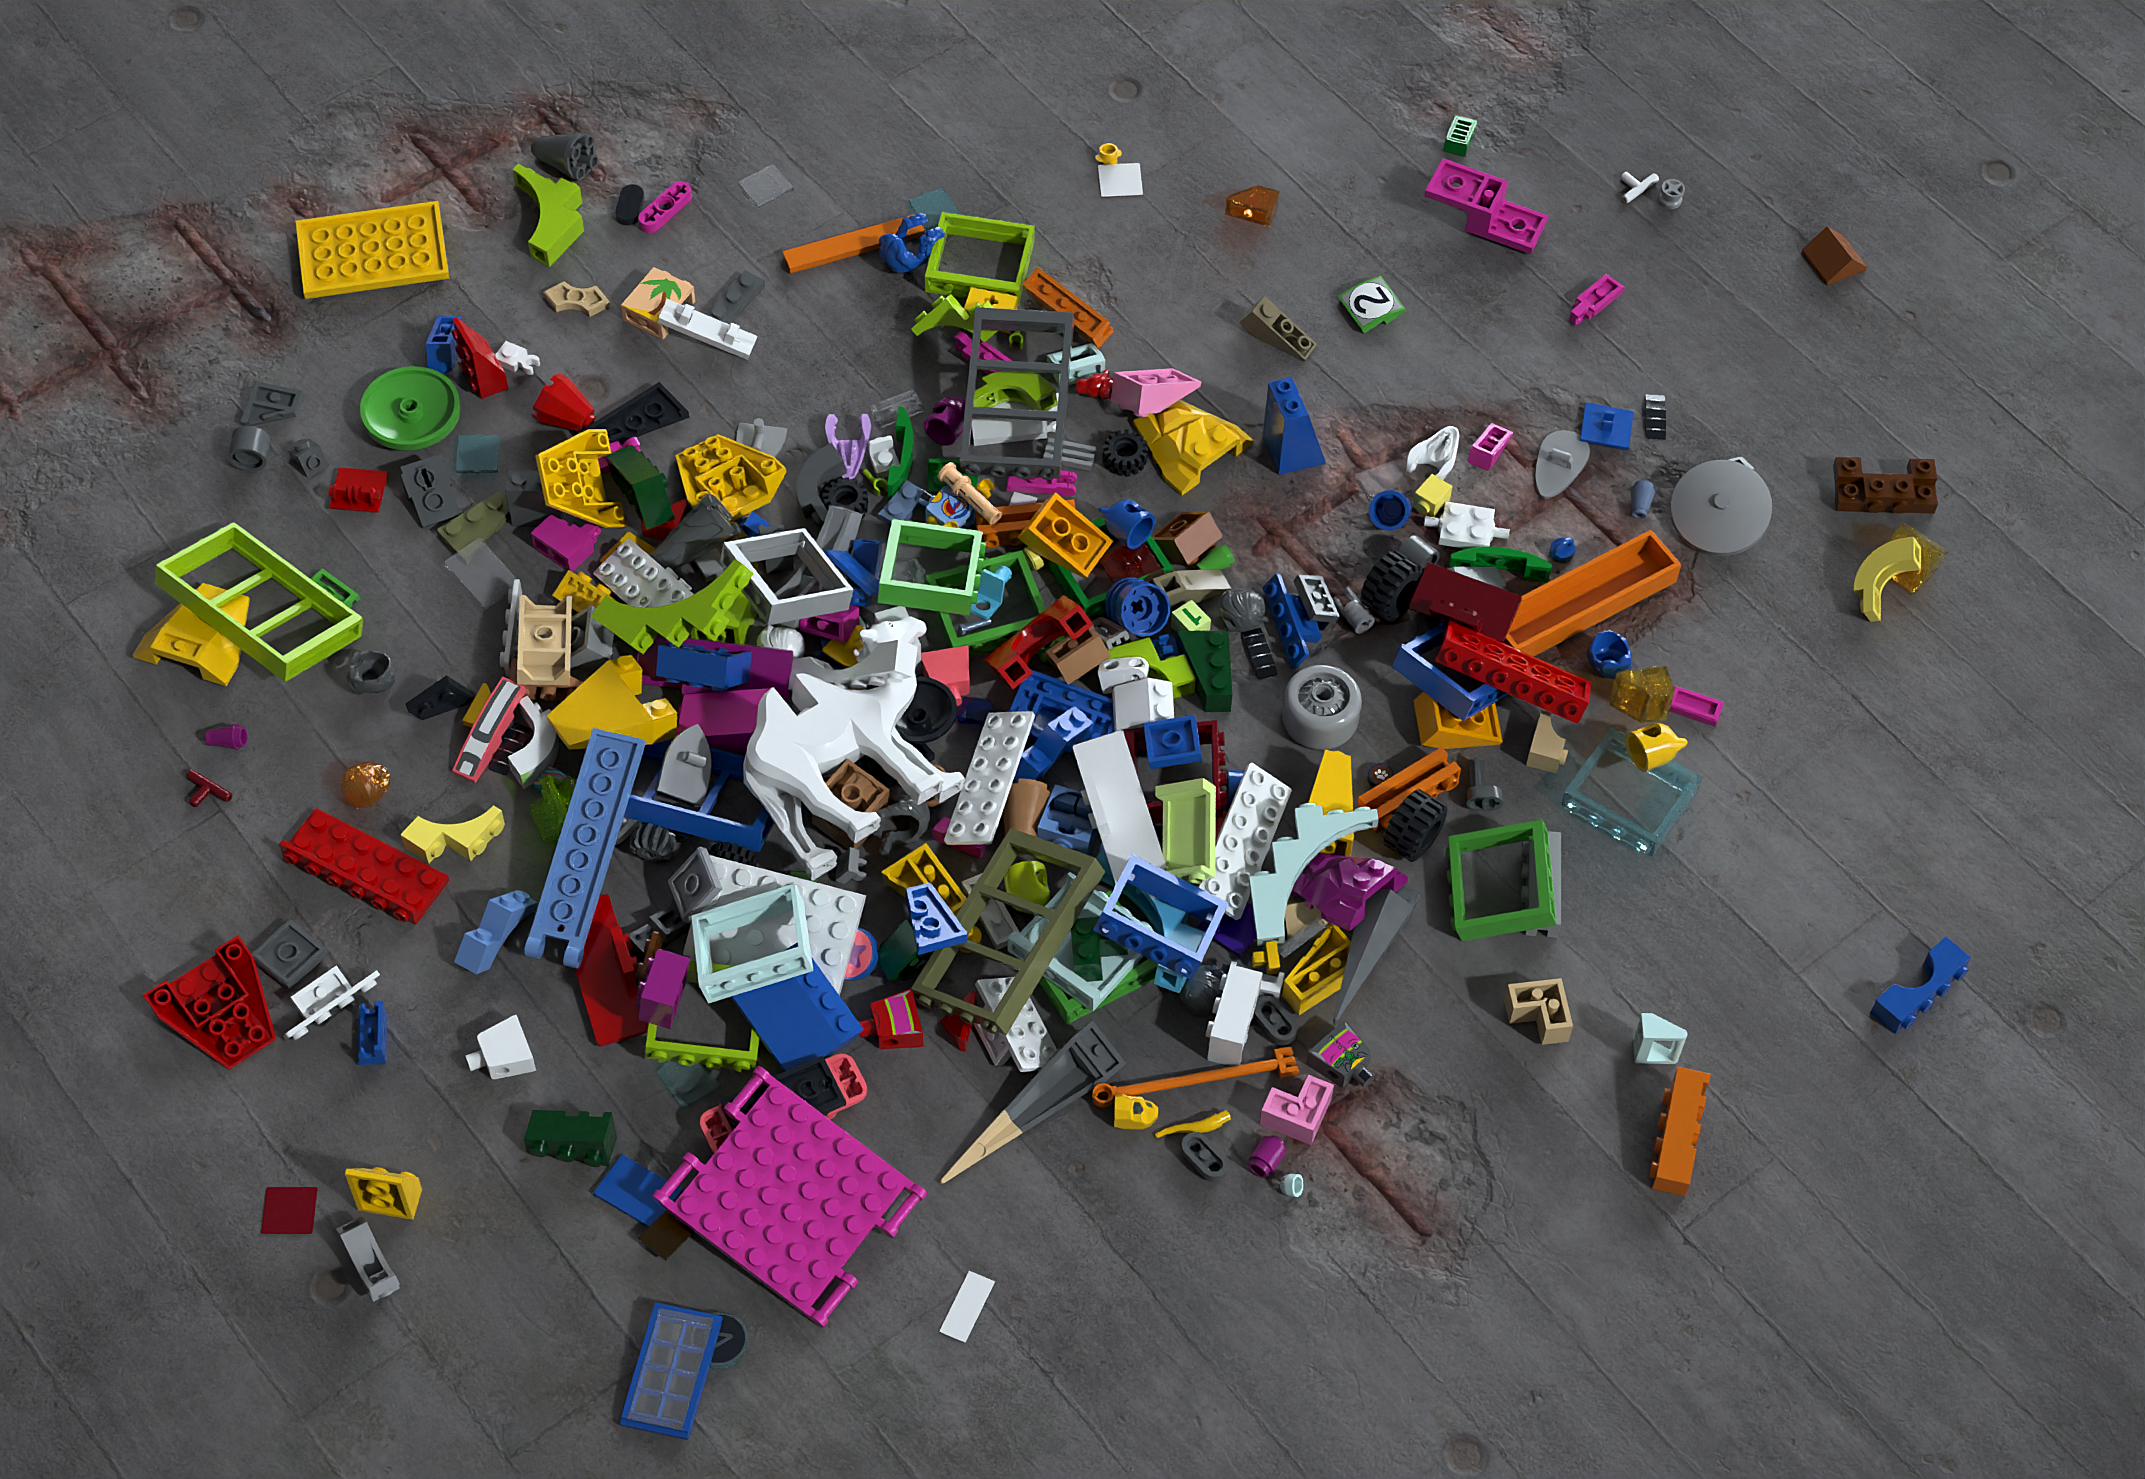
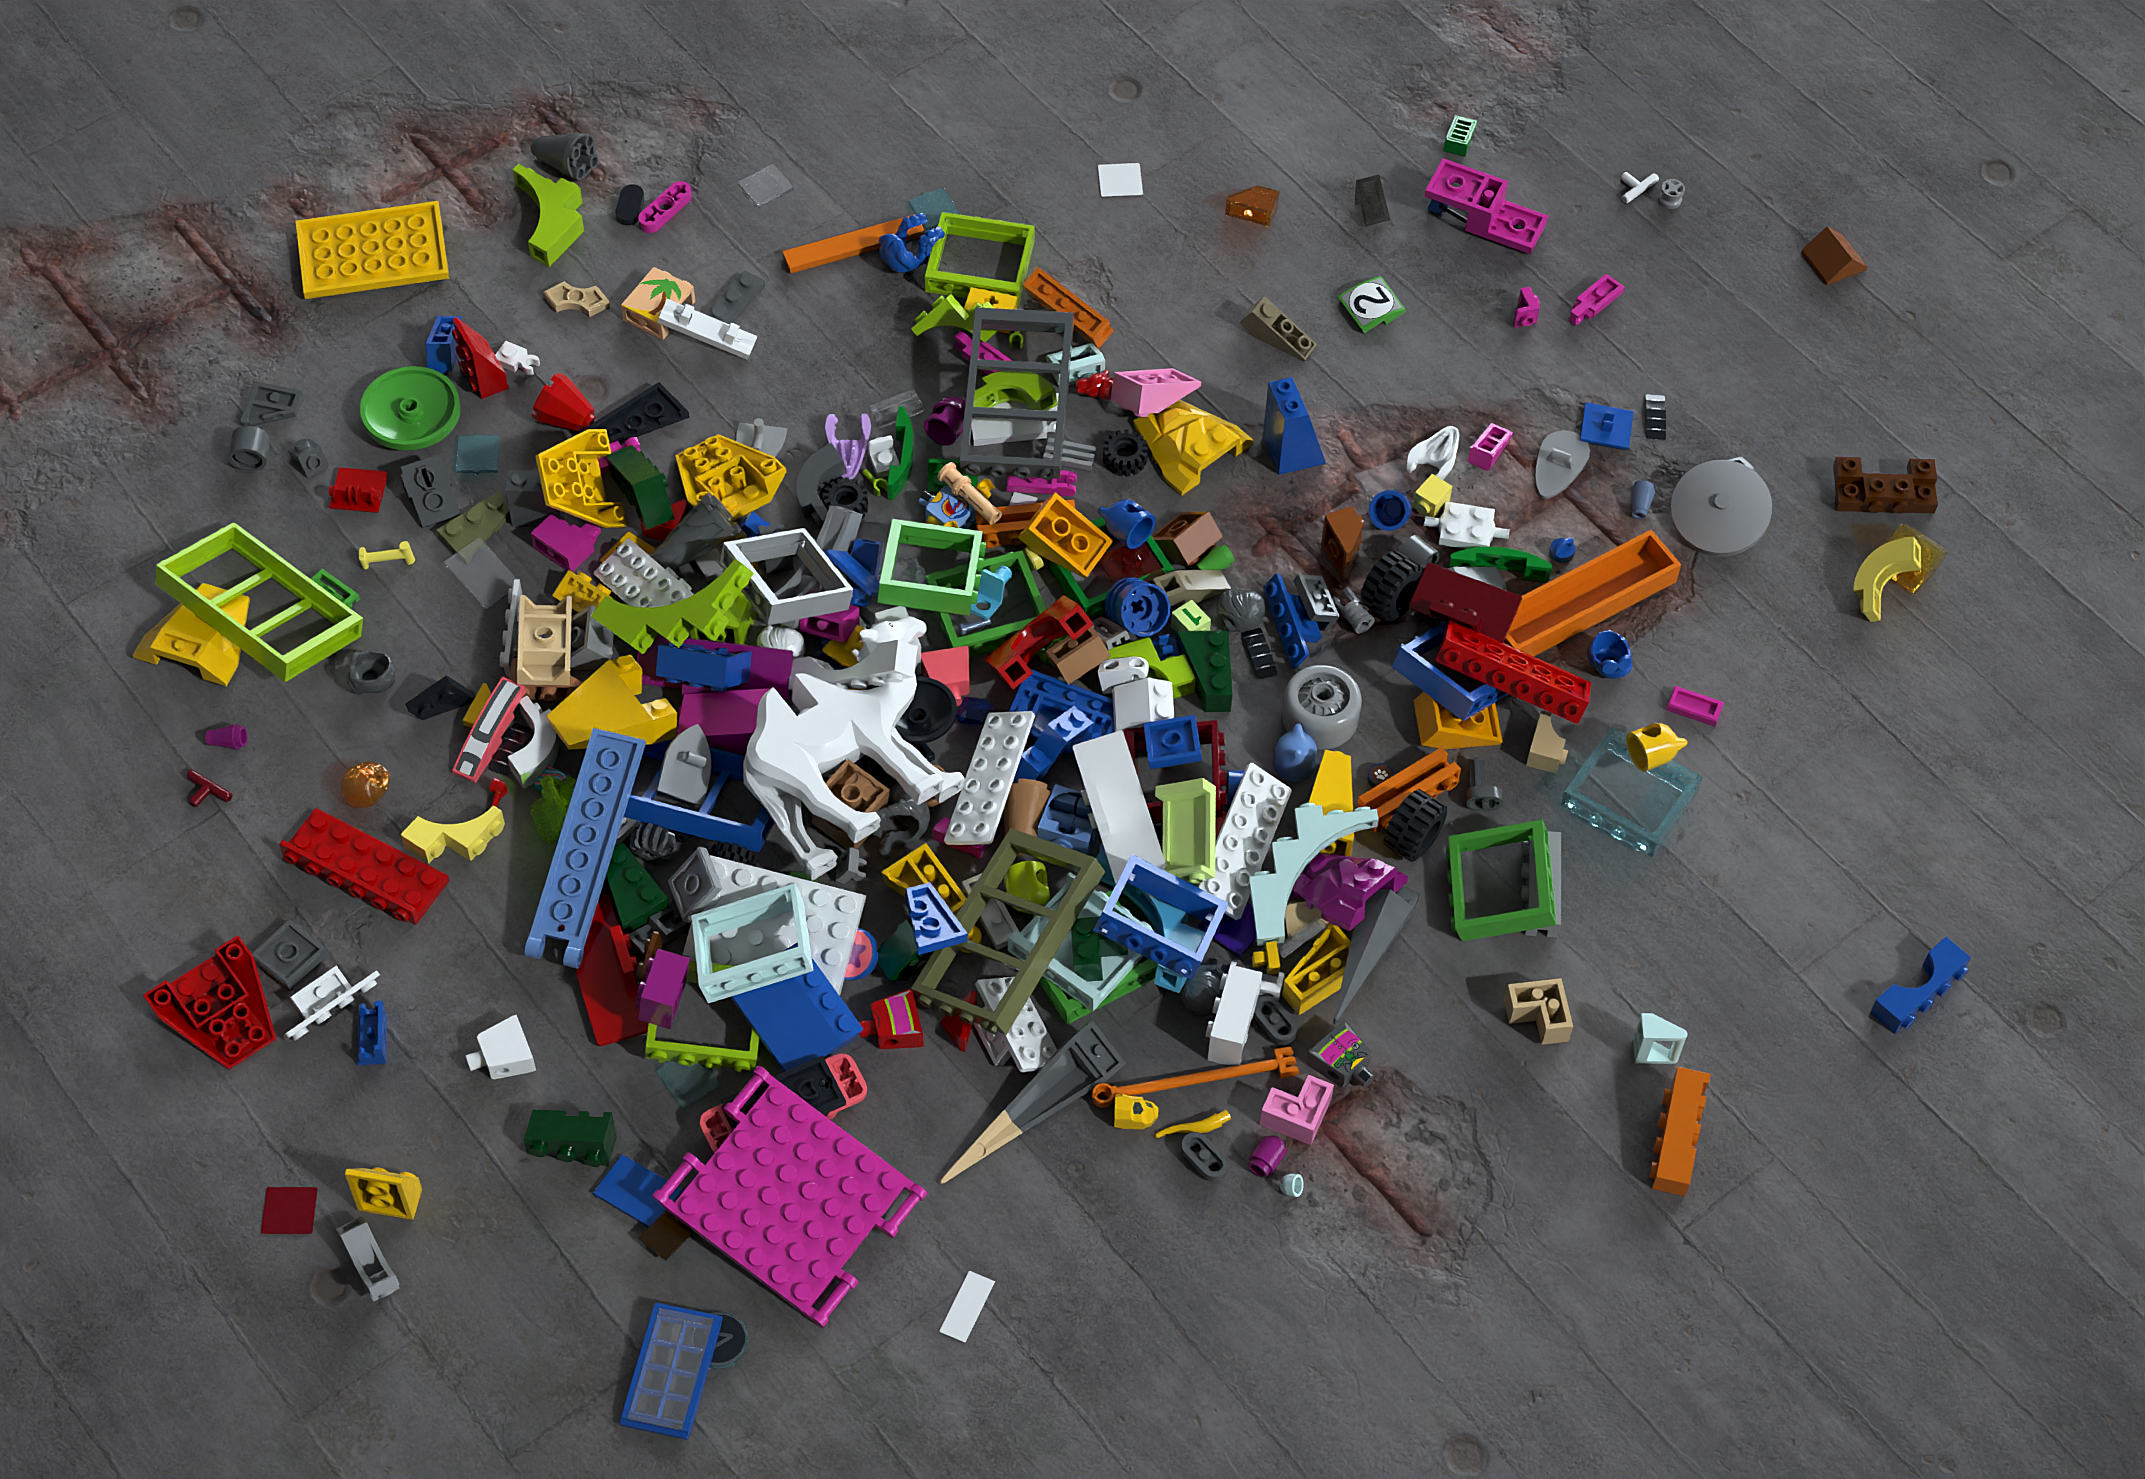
medium blue arch [454,890,538,974] -> none
sand blue plate [878,481,925,526] -> none
yellow plate [1095,143,1122,165] -> none
clear yellow slope [1609,666,1675,723] -> none
none -> light yellow piece [359,541,415,569]
none -> red hand [489,778,508,808]
none -> dark green wedge [605,842,669,935]
none -> medium blue piece [1273,724,1317,782]
none -> dark orange slope [1321,506,1365,582]
none -> clear smoke slope [1355,174,1390,227]
none -> hinge [1428,199,1467,223]
none -> dark pink bracket [1513,286,1540,328]

